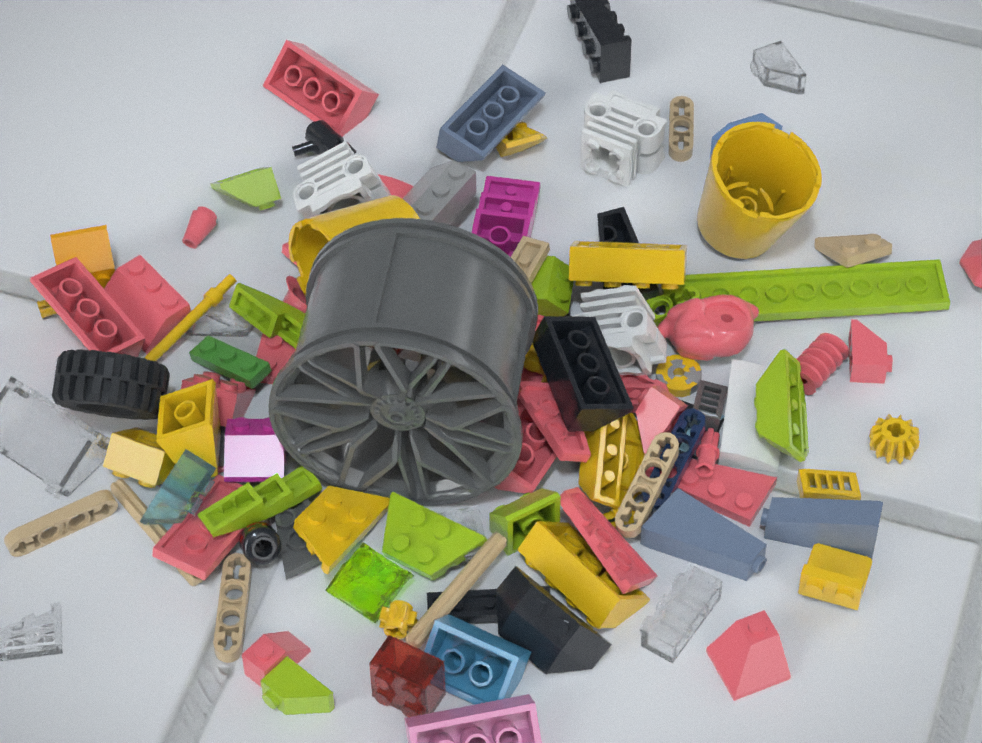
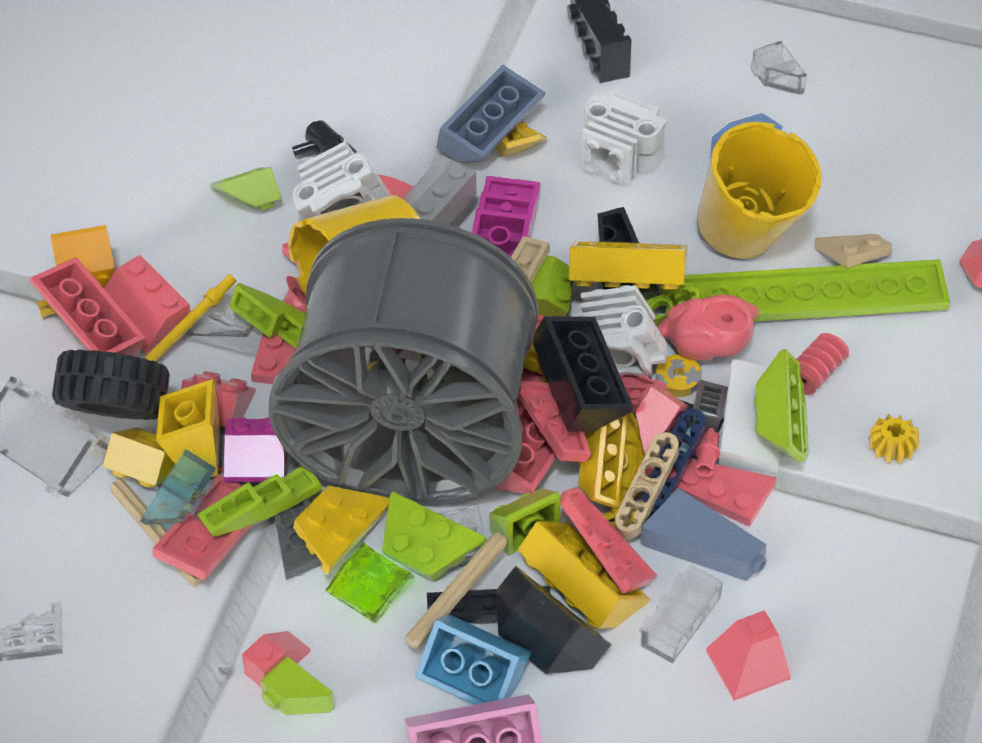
tan beam [4,490,118,557] -> none
coral cone [182,206,217,249] -> none
bright green plate [189,335,272,389] -> none
tan beam [213,553,252,663] -> none
black head [239,522,281,565] -> none
coral slope [263,40,379,137] -> none
clear red brick [369,635,446,717] -> none
yellow gear [379,600,418,639] -> none
tan beam [668,96,694,162] -> none
sand blue slope [760,497,883,559] -> none
yellow slope [797,469,861,500] -> none
yellow bracket [798,543,872,610] -> none
coral slope [848,319,893,384] -> none

